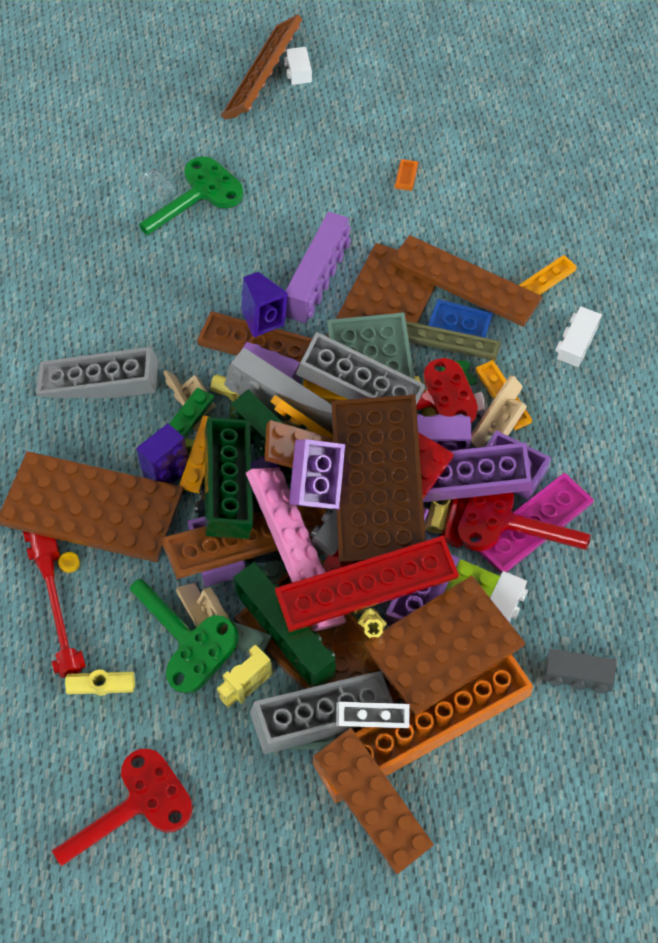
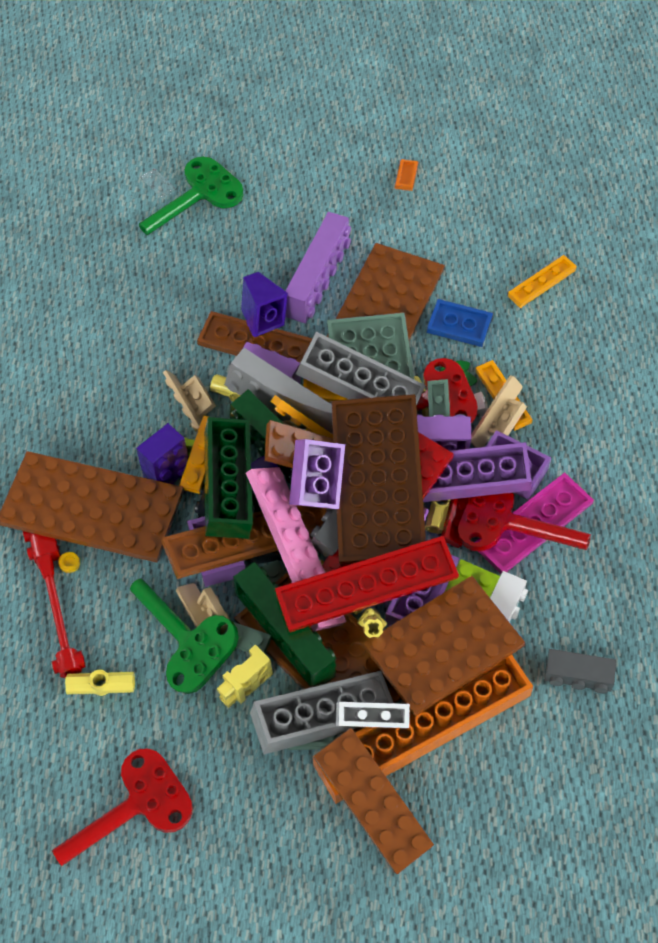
light grey slope [36,347,159,398] -> none
green plate [169,387,214,438] -> none
dark orange plate [221,14,302,120] -> none
white brick [283,47,312,85] -> none
dark orange plate [390,235,542,327] -> none
olive tile [406,321,501,361] -> none
white brick [556,306,602,367] -> none
none -> sand green plate [427,379,450,417]

